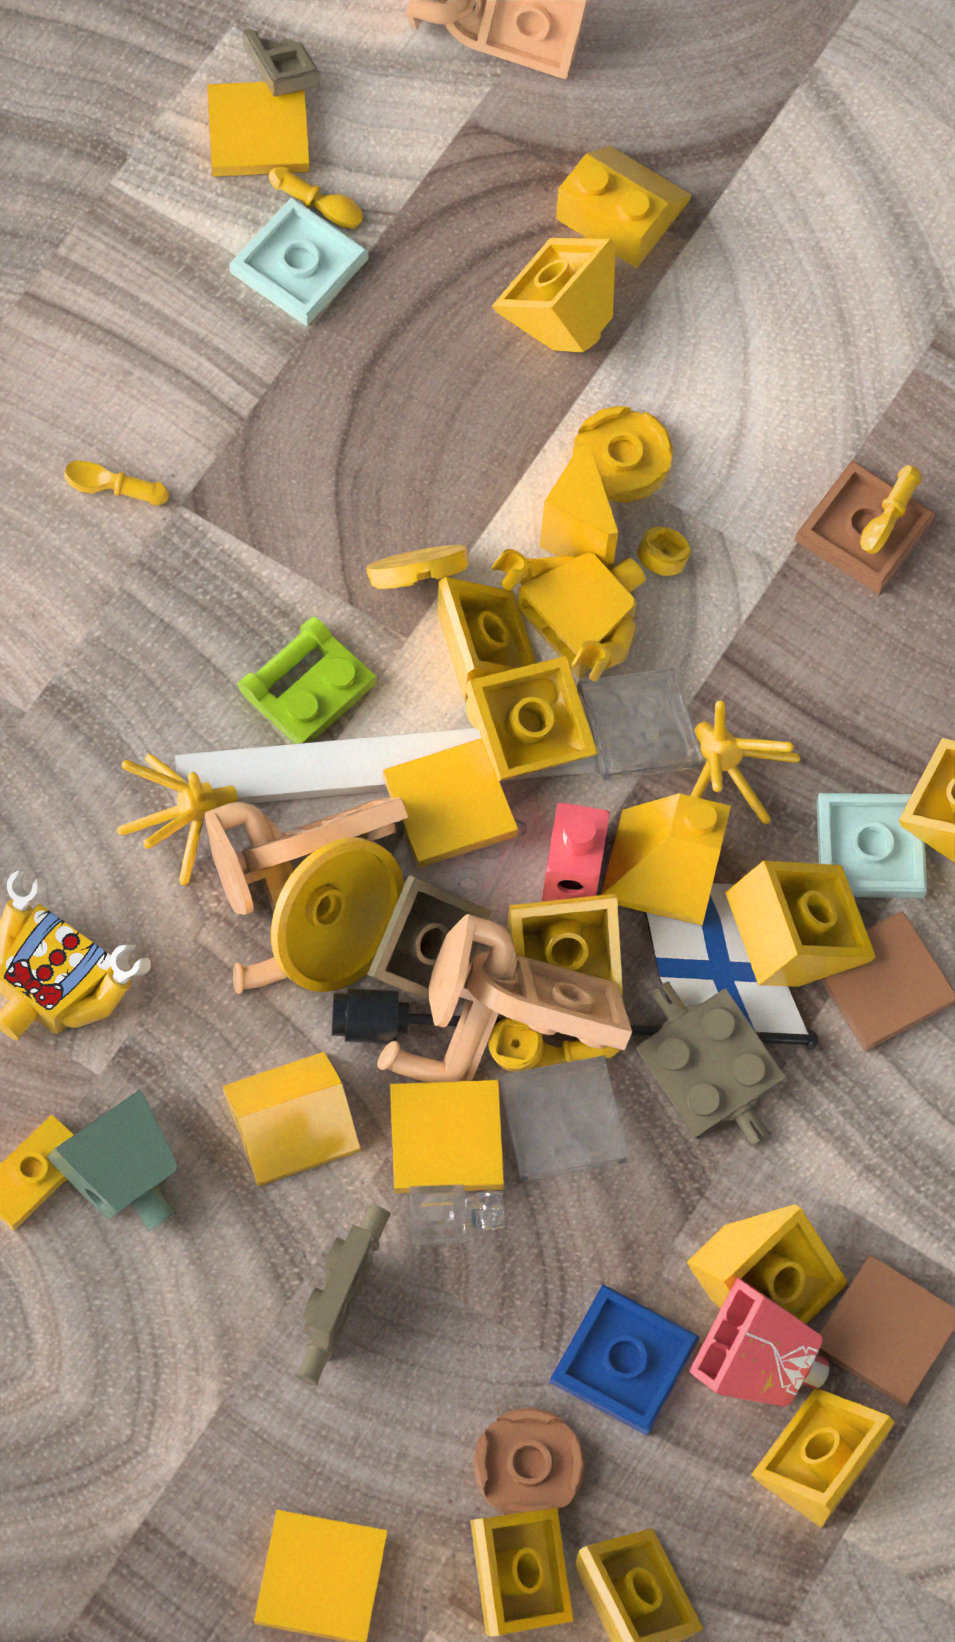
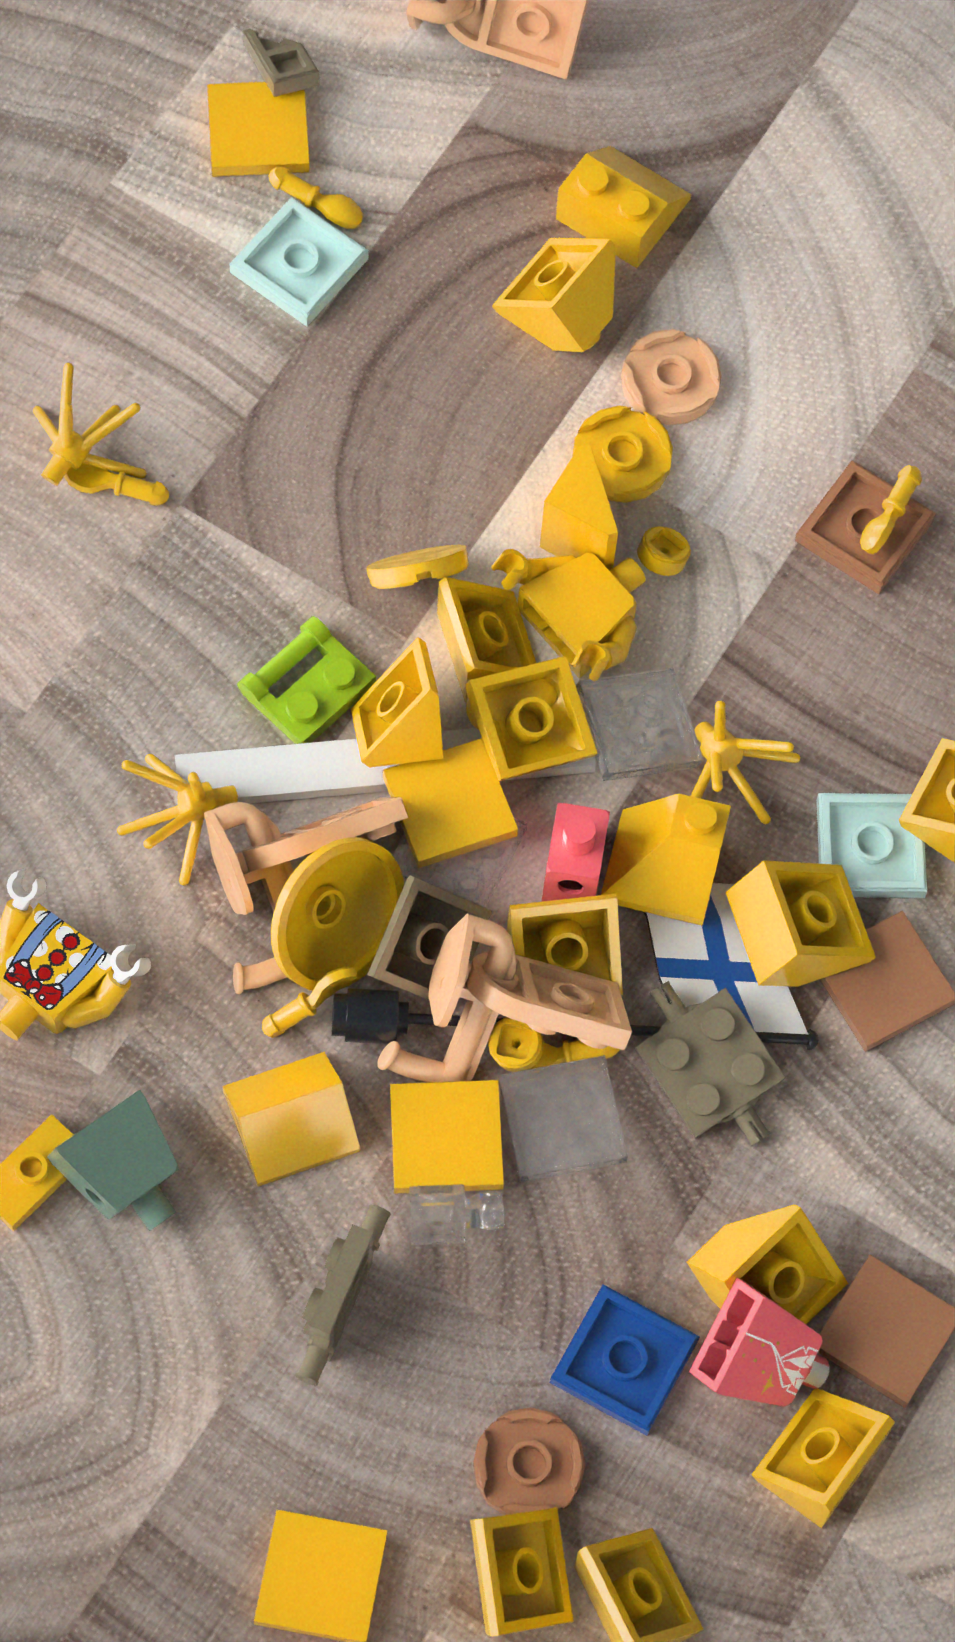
none -> yellow plant [33,363,147,486]
none -> yellow piece [262,967,358,1038]
none -> yellow slope [351,637,444,768]
none -> light nougat tile [621,329,722,425]

